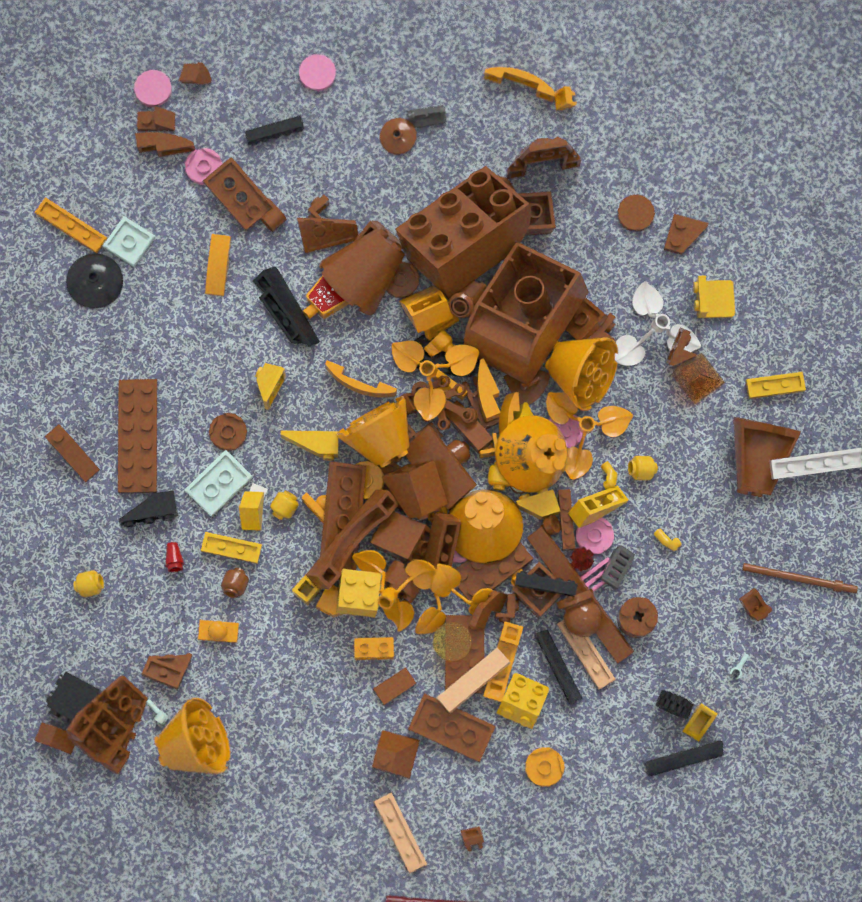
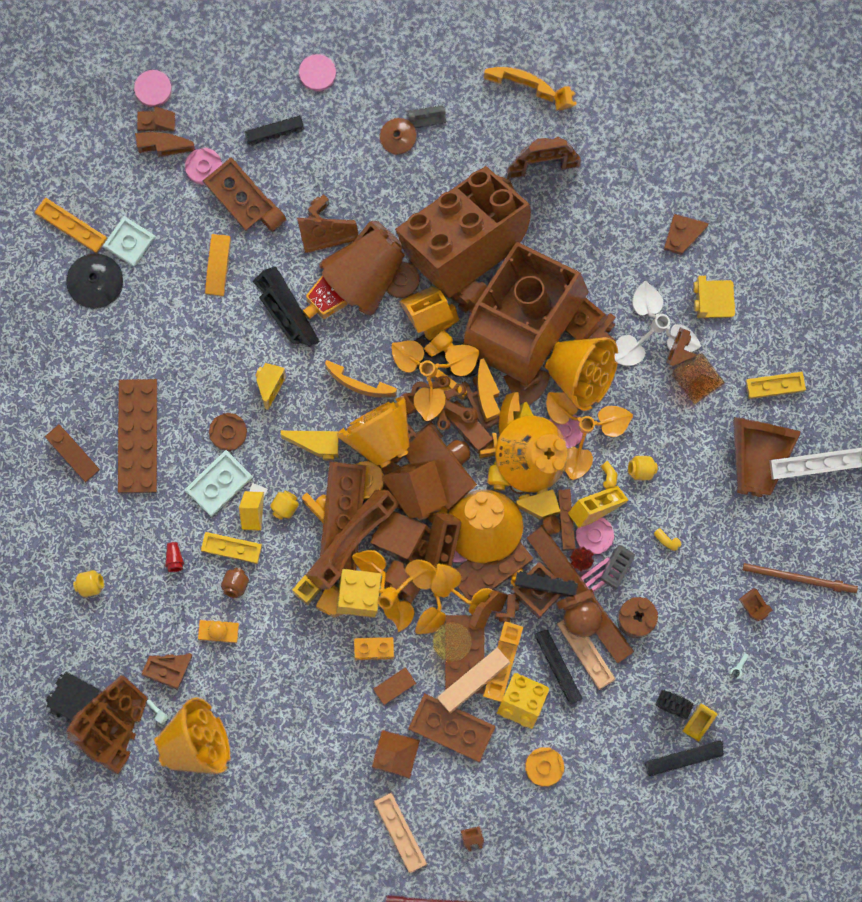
dark orange slope [34,722,75,754] -> none
black slope [119,490,178,528] -> none
dark orange tile [179,62,212,85] -> none
dark orange cone [448,293,474,318] -> none
dark orange brick [518,191,556,236] -> none
dark orange tile [617,194,655,232] -> none

